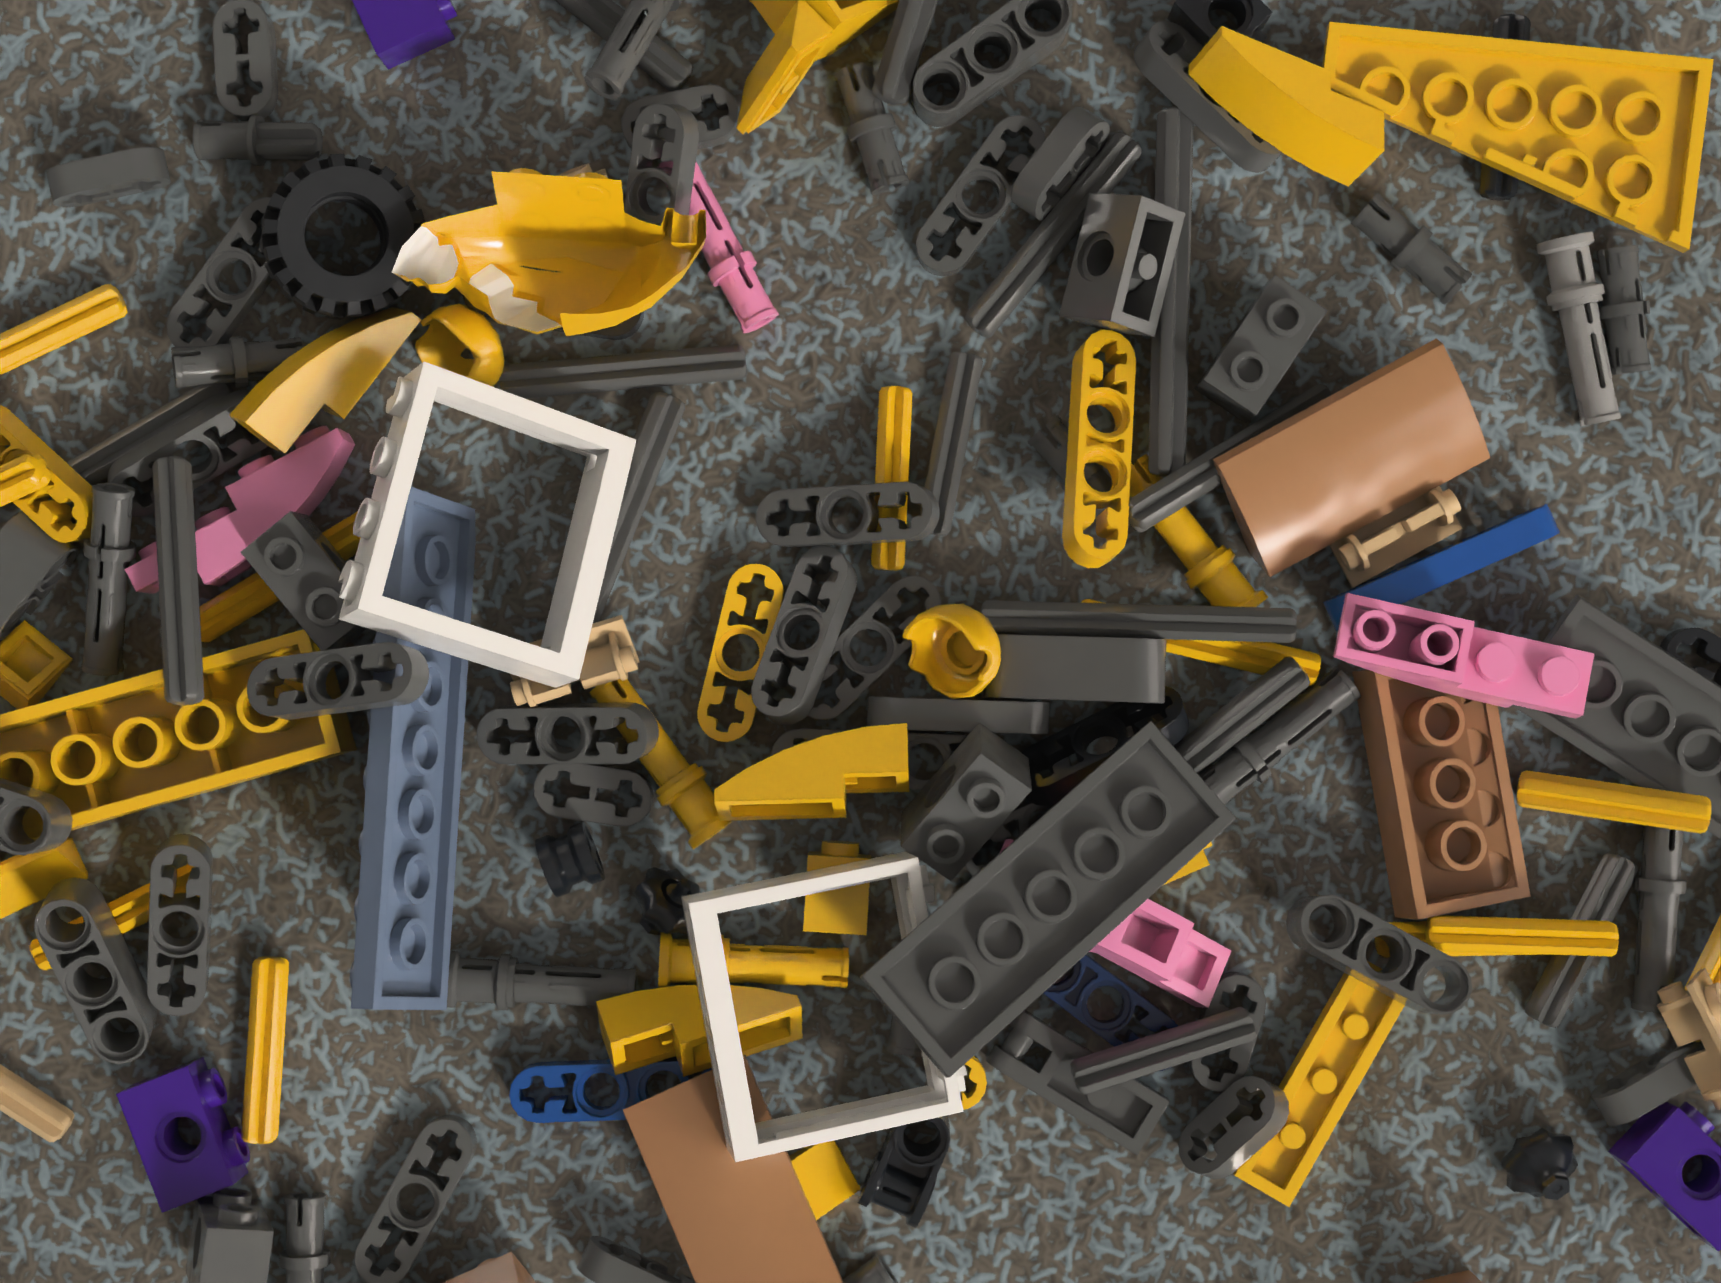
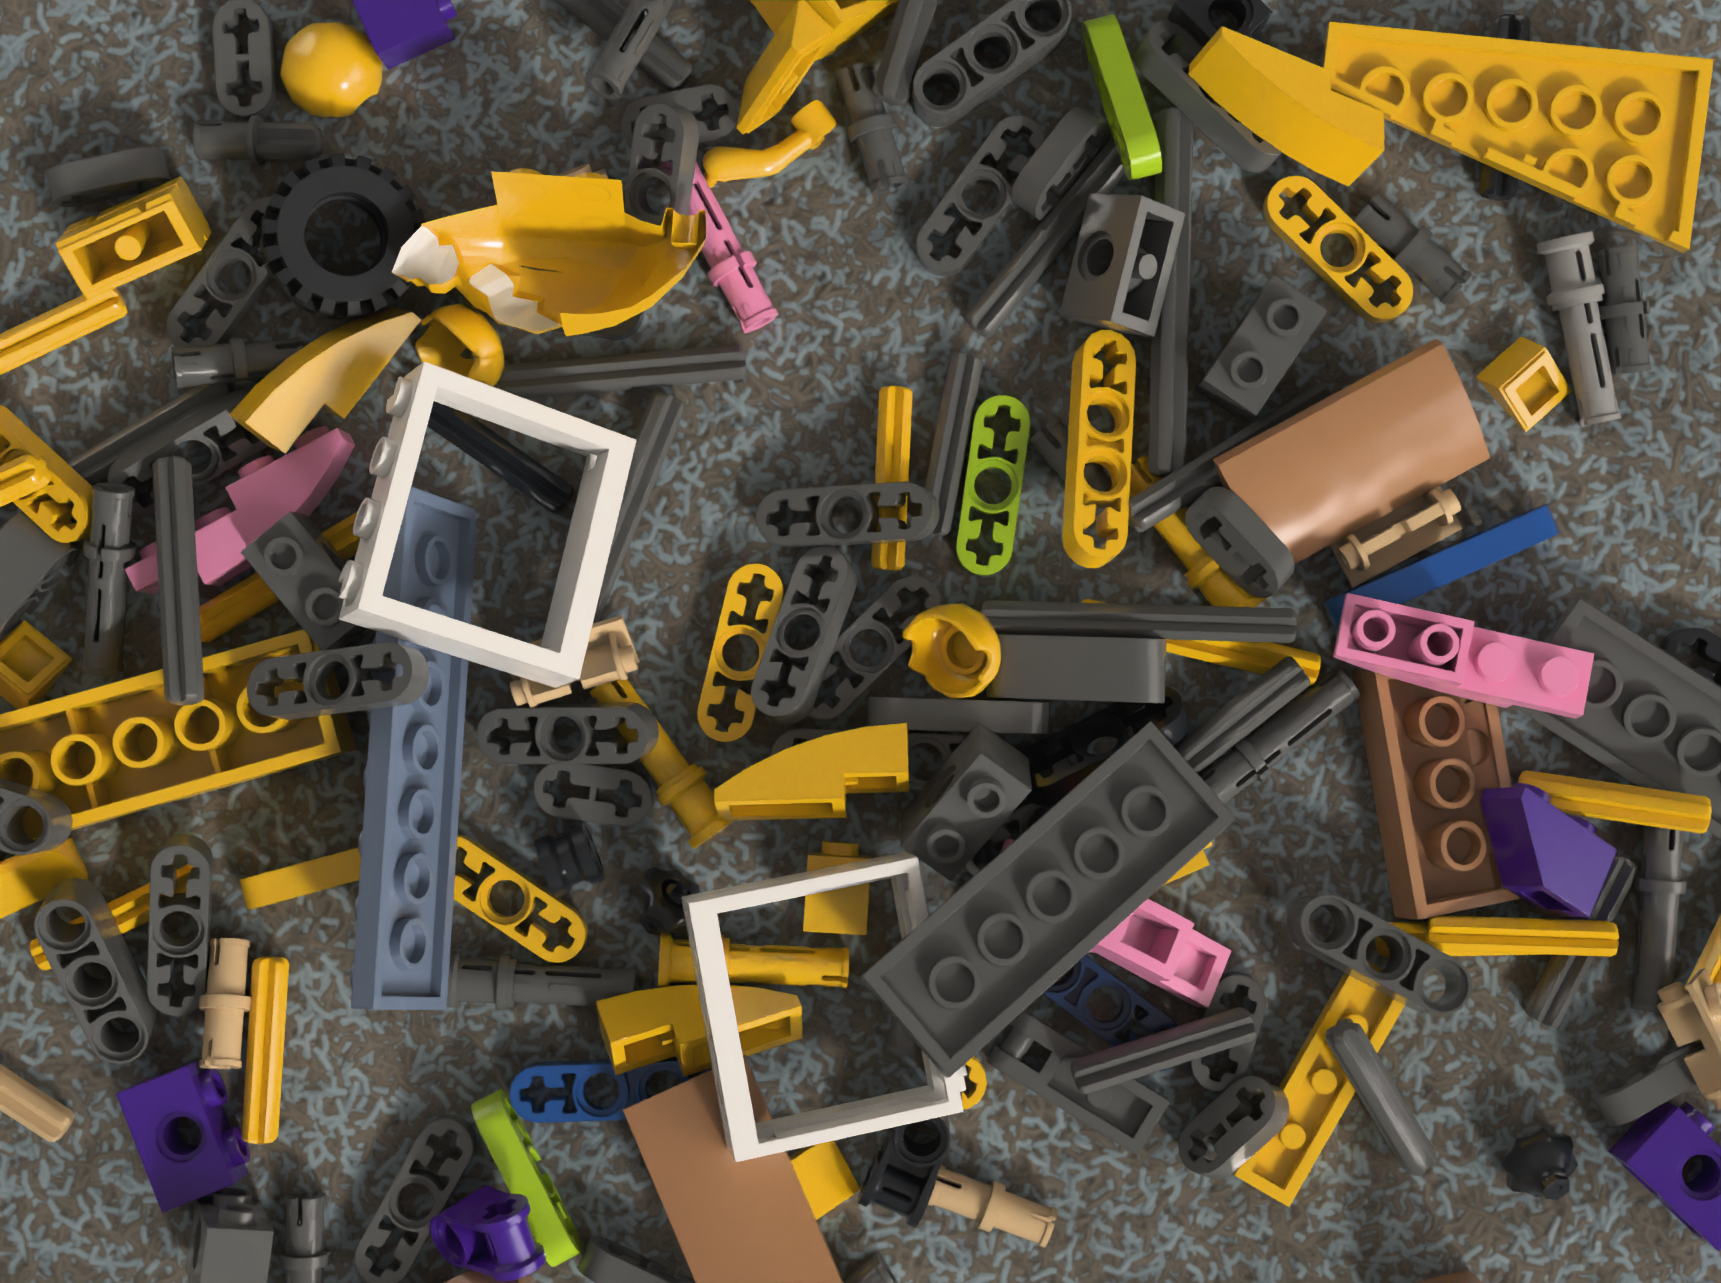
none -> yellow brick [55,176,212,300]
none -> tan pin [199,938,251,1069]
none -> yellow beam [239,847,361,910]
none -> yellow hair [280,22,383,118]
none -> black axle [427,401,574,514]
none -> dark purple piece [429,1185,546,1282]
none -> yellow beam [454,834,588,963]
none -> lime beam [471,1089,583,1267]
none -> yellow piece [703,99,836,188]
none -> tan pin [928,1165,1058,1248]
none -> lime beam [955,395,1030,576]
none -> lime beam [1081,14,1162,181]
none -> dark grey beam [1185,487,1295,598]
none -> yellow beam [1263,176,1413,323]
none -> dark grey axle [1326,1018,1437,1176]
none -> yellow slope [1476,337,1572,432]
none -> dark purple slope [1480,783,1617,917]

